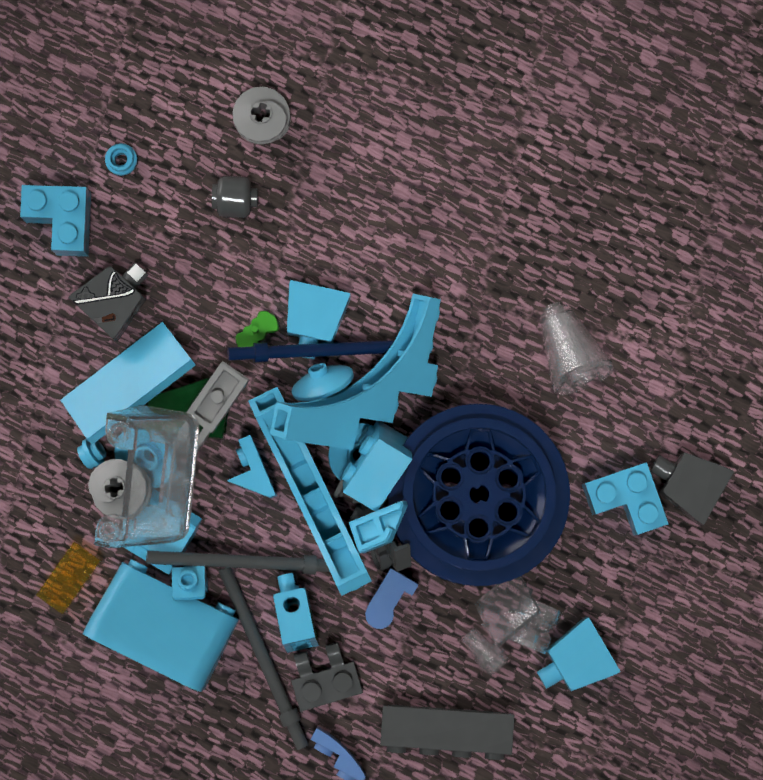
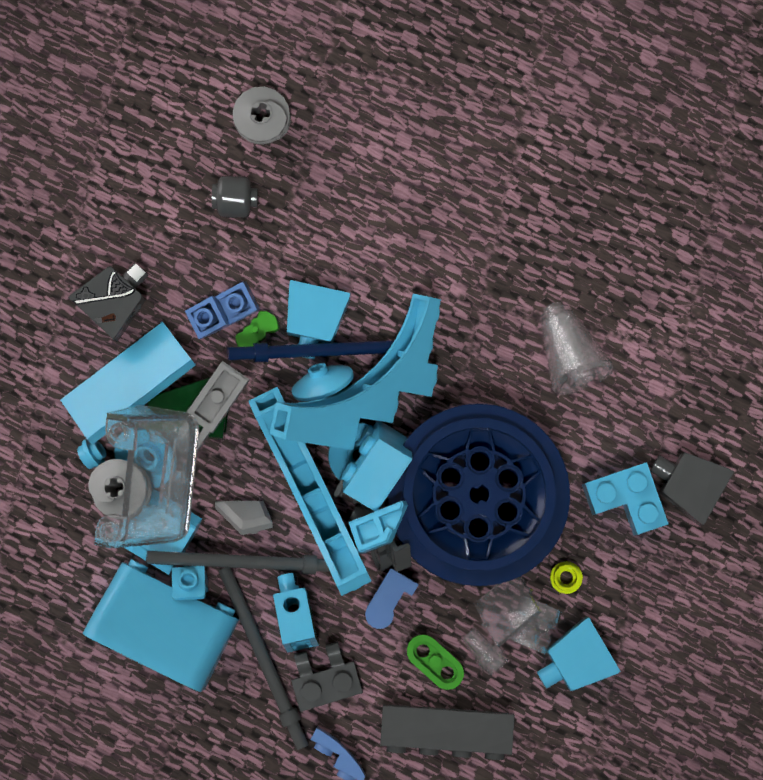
medium azure brick [20,185,91,256] -> none
clear yellow plate [36,542,102,614] -> none
medium azure plate [105,143,137,176] -> none
medium azure slope [227,435,277,498] -> none
none -> medium blue slope [185,281,260,339]
none -> light grey piece [215,501,273,535]
none -> bright green plate [407,634,464,690]
none -> neon yellow plate [550,561,583,594]

